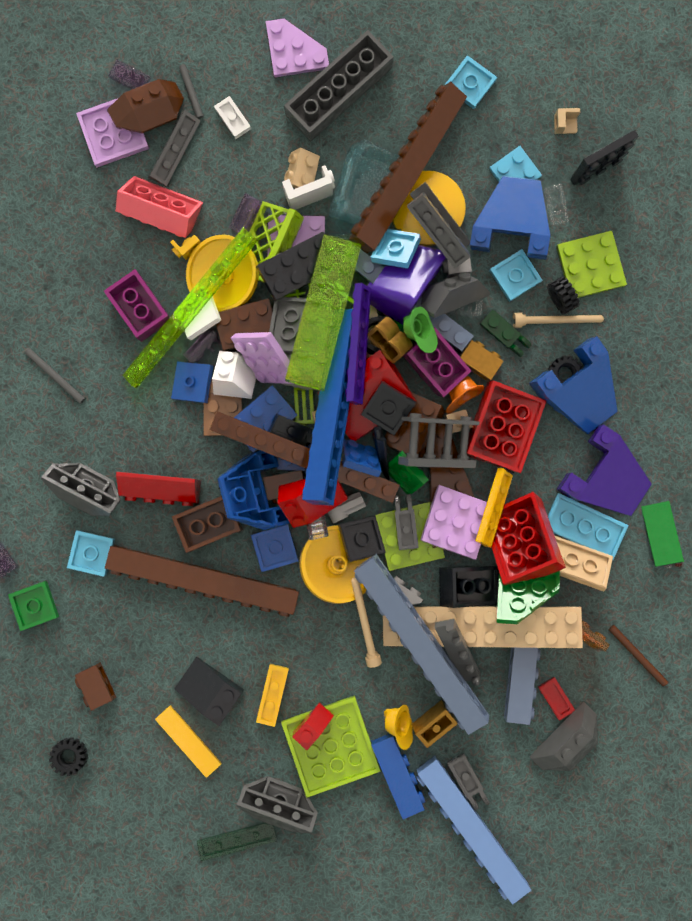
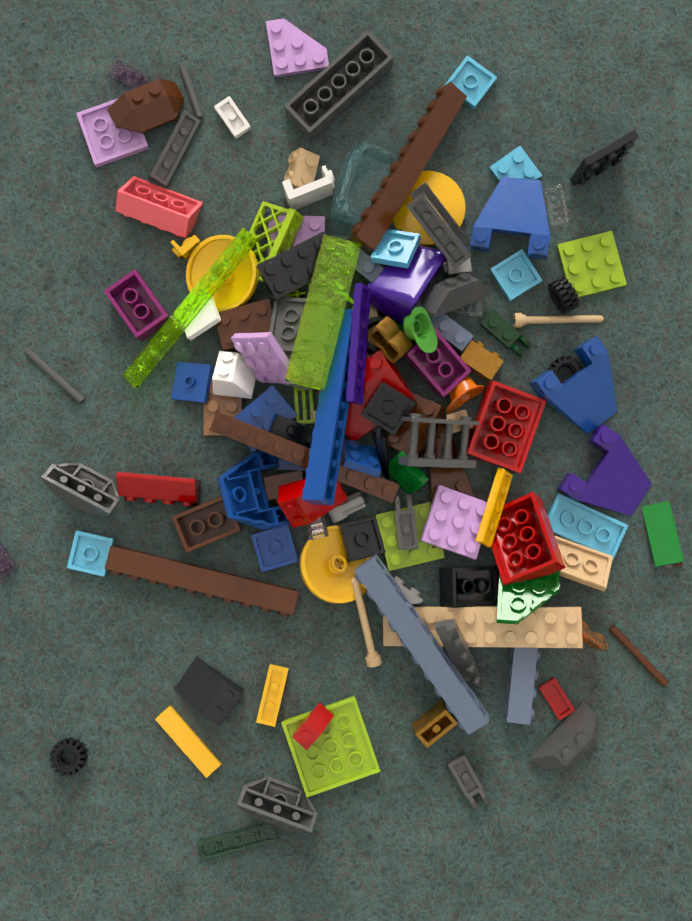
green plate [8,581,59,631] -> none
reddish brown brick [75,662,116,711] -> none
plate [183,328,221,363] -> none
plate [229,193,262,237] -> none
blue brick [371,734,426,819] -> none
yellow piece [384,705,413,750] -> none
medium blue brick [416,756,531,905] -> none
tan panel [554,108,580,134] -> none

